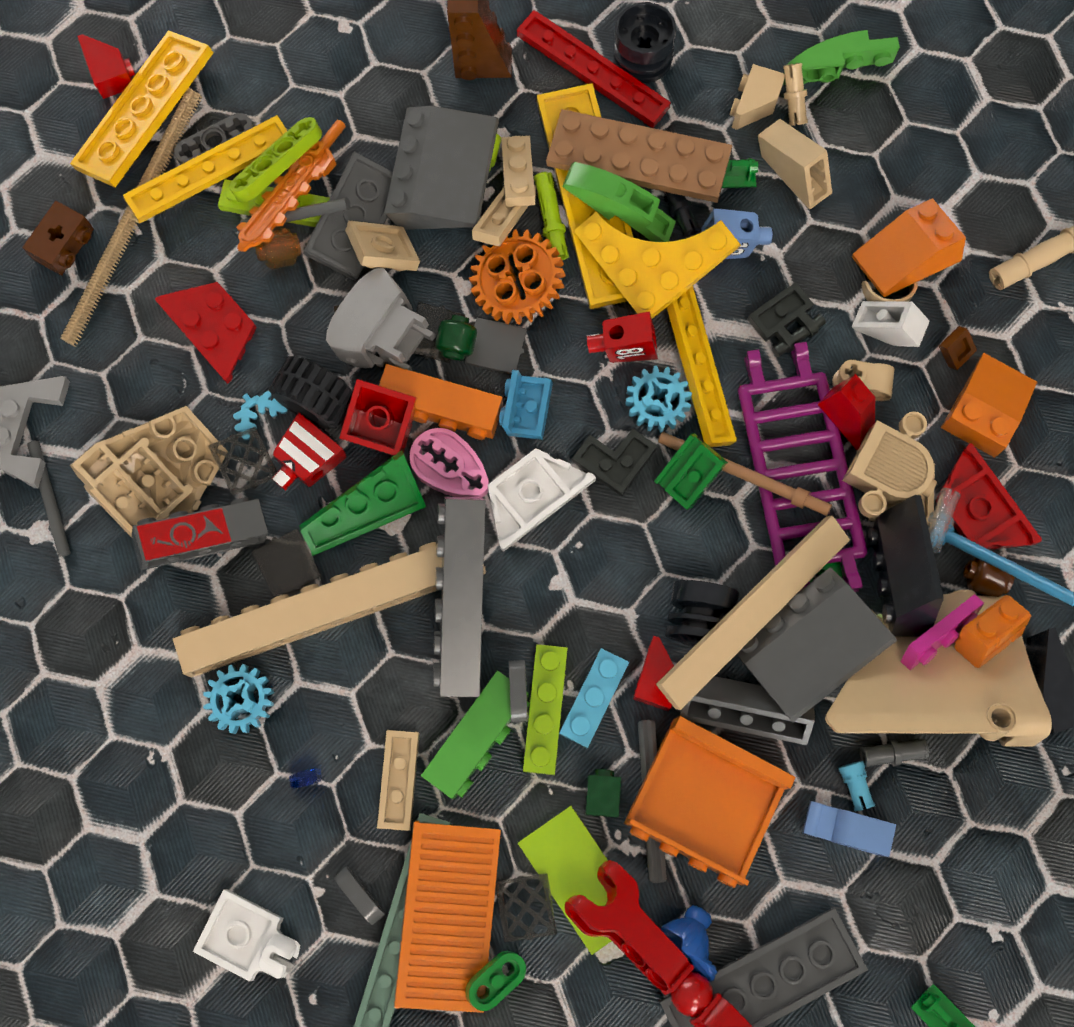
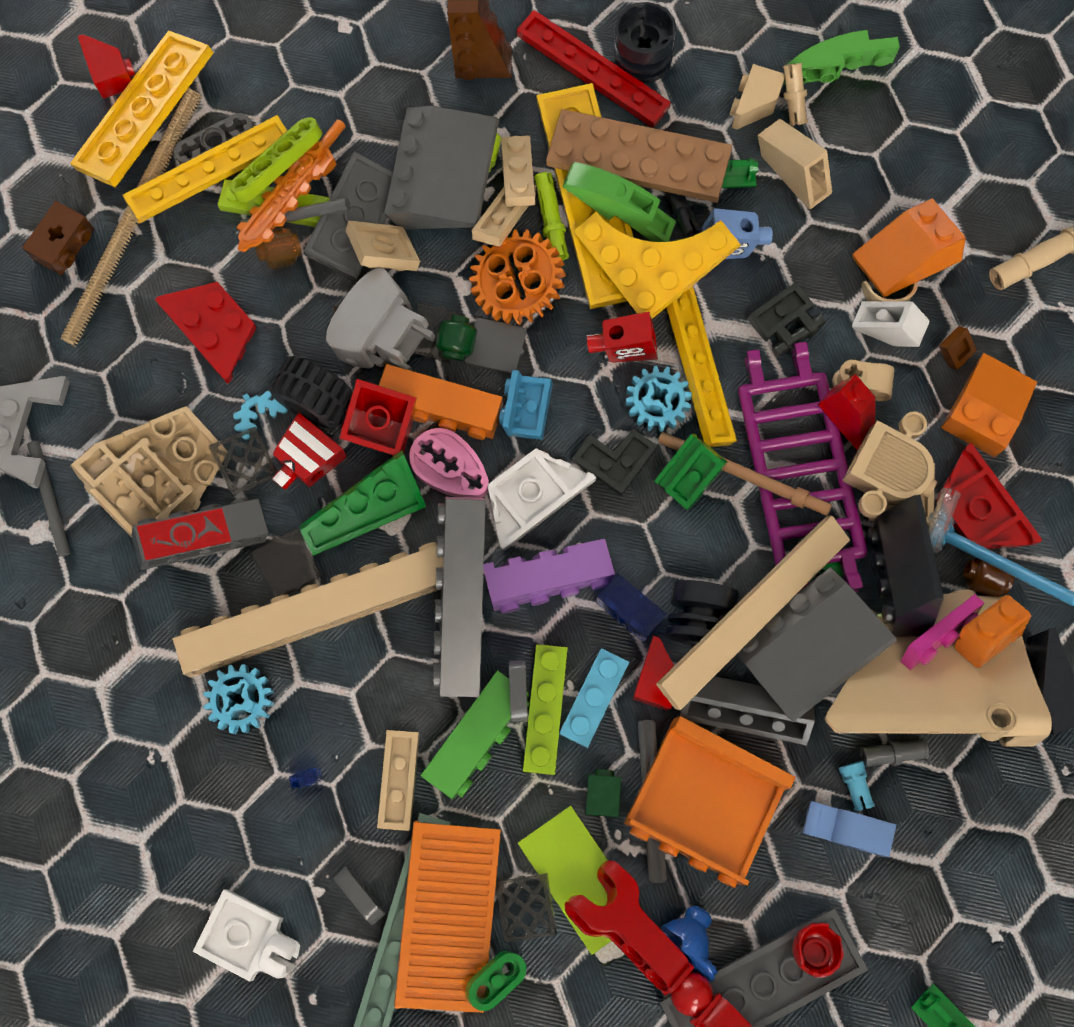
none -> medium lavender wedge [483,539,615,614]
none -> clear blue brick [596,574,667,643]
none -> red hair [792,923,844,978]

